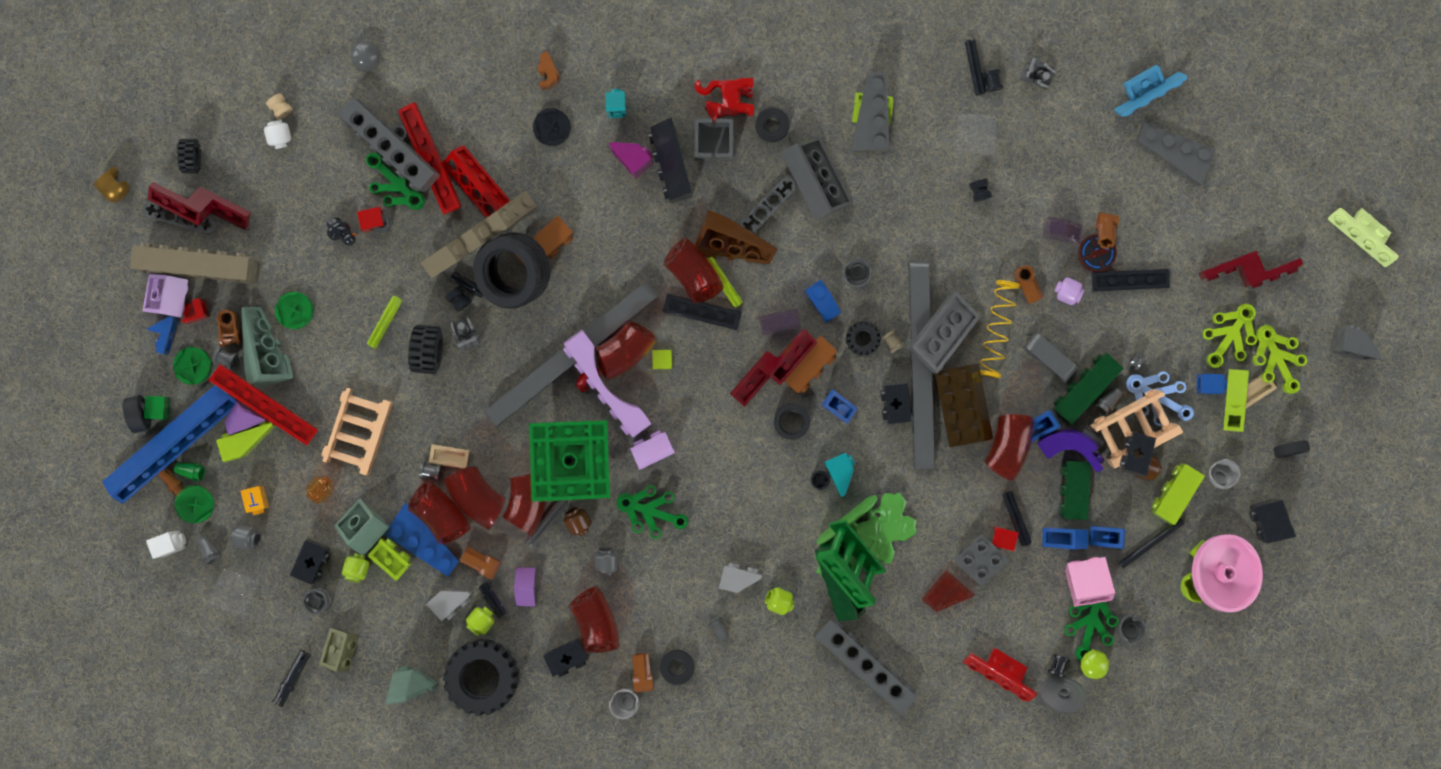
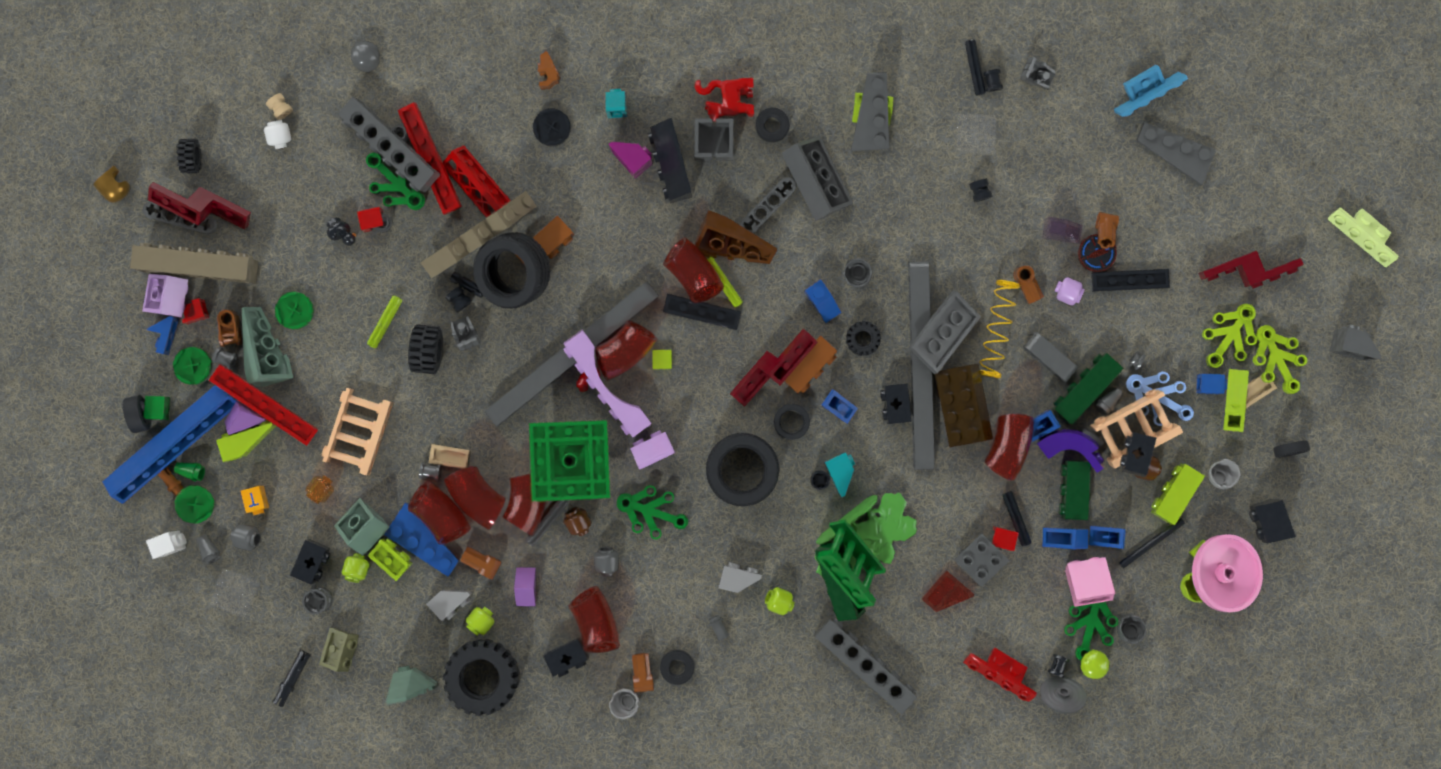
black axle [479,582,506,618] -> none
clear purple slope [759,309,801,336] -> none
dark tan bush [881,329,906,354] -> none
none -> black tyre [706,433,779,506]

